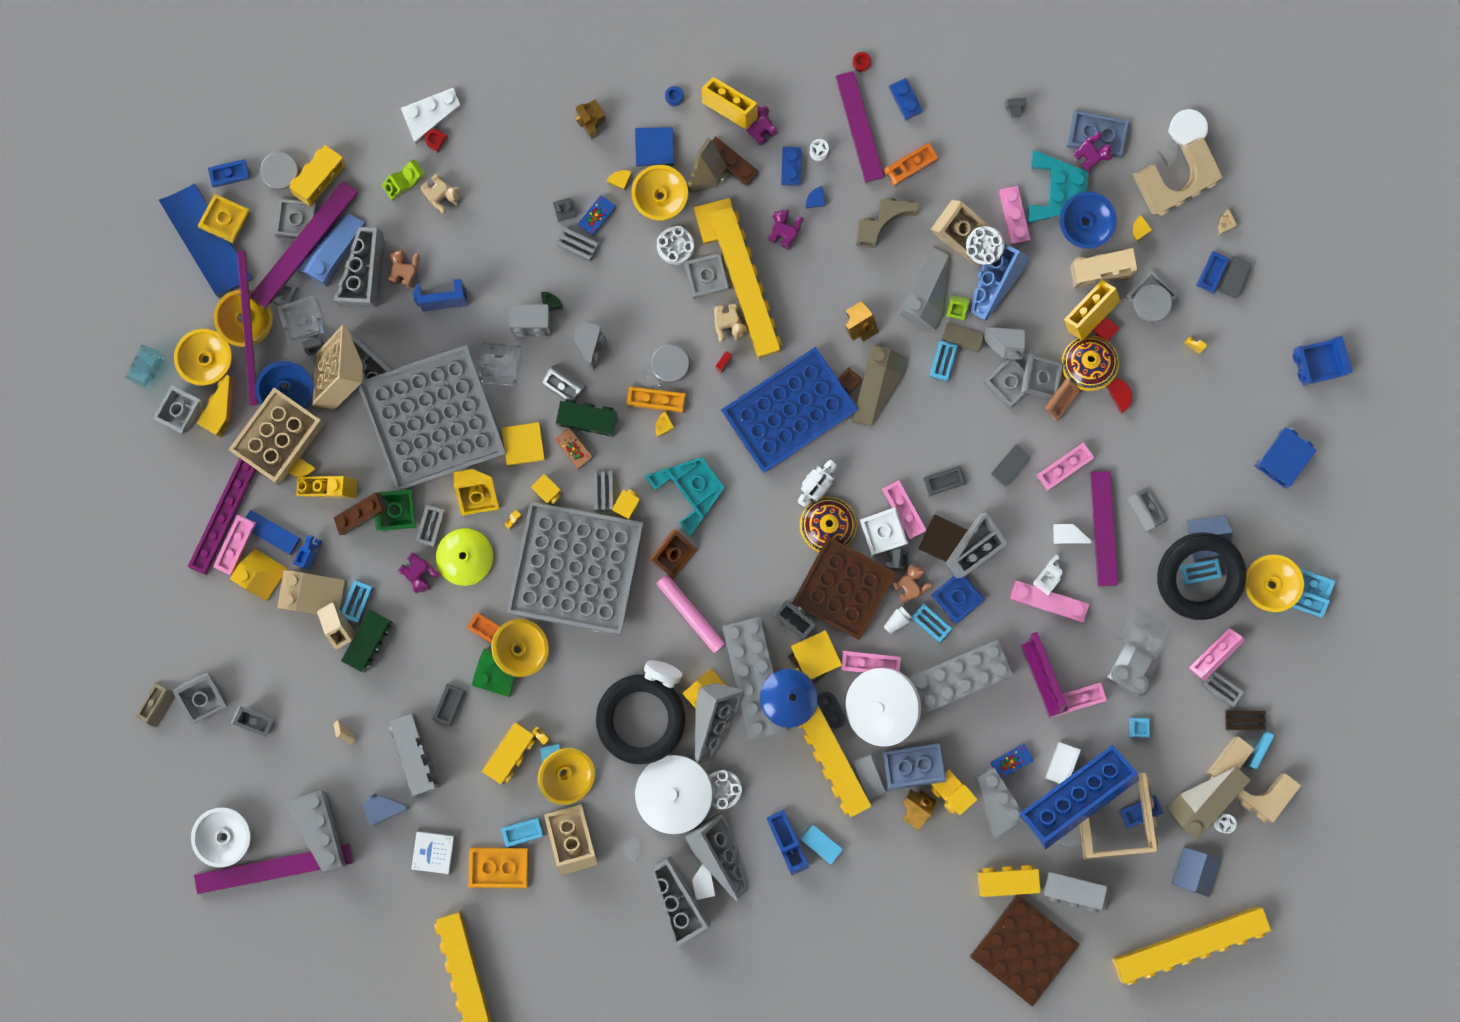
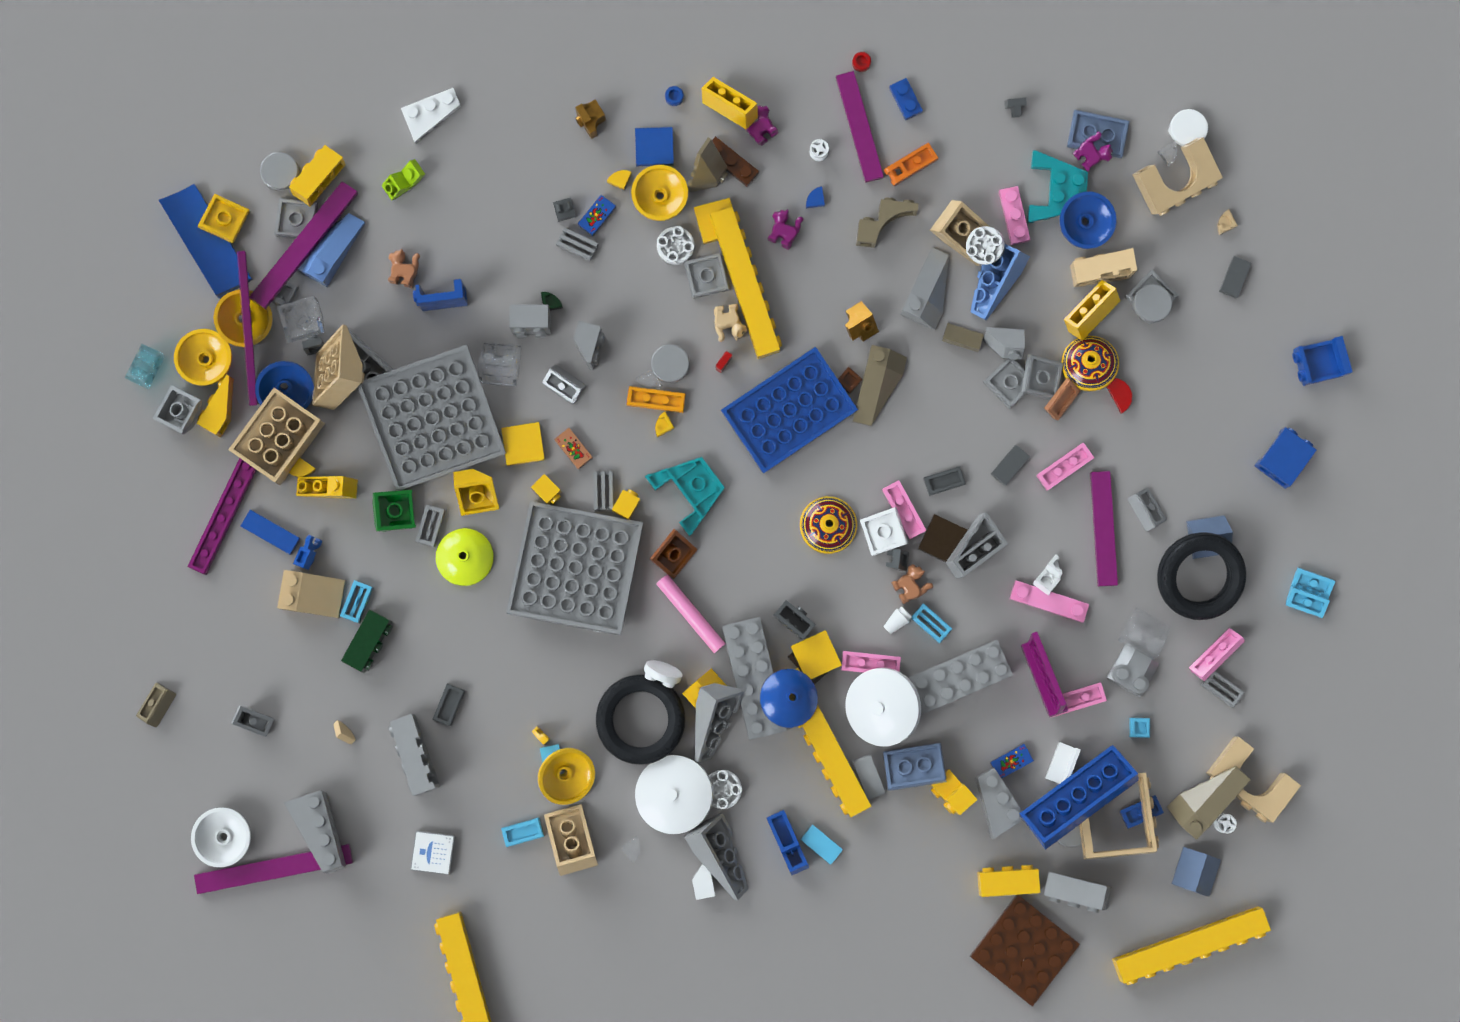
light grey slope [173,672,227,725] -> none
blue plate [208,159,250,188] -> none
bright pink plate [213,515,256,575] -> none
yellow slope [230,548,288,601] -> none
tan slope [317,601,355,650] -> none
light grey wedge [333,227,384,308] -> none
reddish brown plate [334,493,386,535] -> none
sand blue slope [362,794,410,826] -> none
magenta animal [397,552,440,593] -> none
tan animal [421,173,461,214] -> none
red tile [425,129,448,152] -> none
orange plate [467,612,500,644] -> none
light orange tile [468,847,529,888] -> none
green slope [472,649,515,697] -> none
yellow brick [481,722,536,784] -> none
yellow dish [491,619,549,677] -> none
yellow tile [505,510,523,530] -> none
dark green brick [556,399,617,437] -> none
light grey wedge [651,856,711,948] -> none
blue plate [781,147,801,186] -> none
reddish brown plate [792,536,896,641] -> none
white piece [798,460,837,507] -> none
black plate [817,692,845,729] -> none
pearl gold brick [902,789,937,831] -> none
medium azure tile [929,340,958,382] -> none
blue tile [931,576,985,625] -> none
lime slope [946,295,969,320] -> none
white slope [1054,524,1092,544] -> none
red tile [1092,317,1119,341] -> none
yellow tile [1133,215,1152,242] -> none
medium azure tile [1179,558,1223,585] -> none
yellow tile [1184,337,1207,354] -> none
blue tile [1196,251,1230,294] -> none
dark brown tile [1225,710,1266,730] -> none
yellow dish [1245,555,1304,612] -> none
medium azure tile [1245,732,1274,770] -> none

